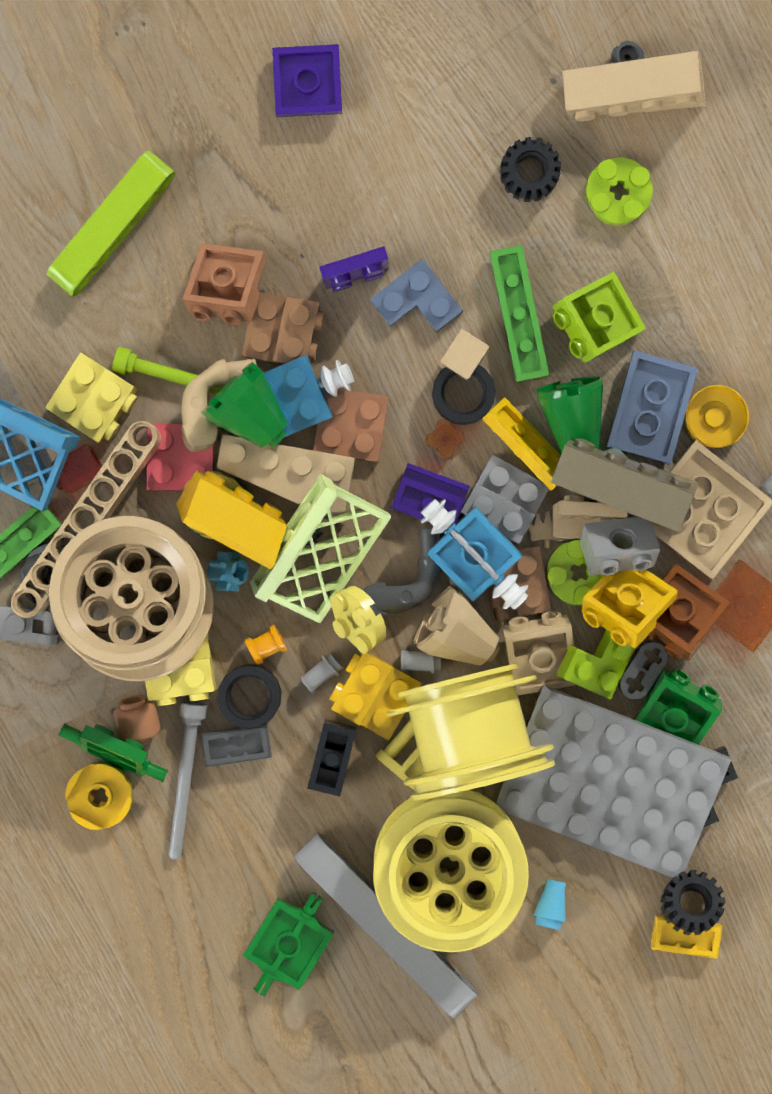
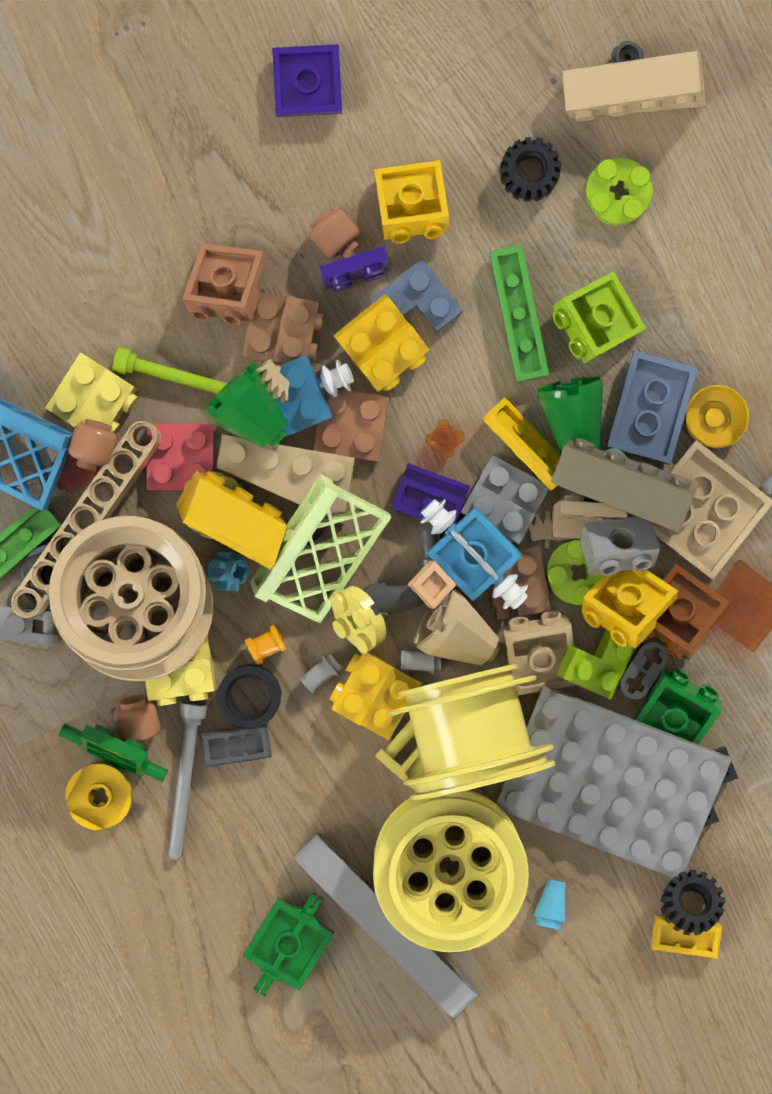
lime beam [46,150,176,297] -> none
tan piece [181,359,256,452] -> none
black brick [307,719,357,797] -> none
black tyre [432,364,496,425] -> none
tan panel [439,328,490,380] -> none
none -> nougat head [68,419,117,471]
none -> tan piece [256,359,290,403]
none -> nougat head [310,208,360,258]
none -> yellow plate [333,294,430,392]
none -> yellow plate [374,160,450,244]
none -> light nougat plate [408,560,456,609]

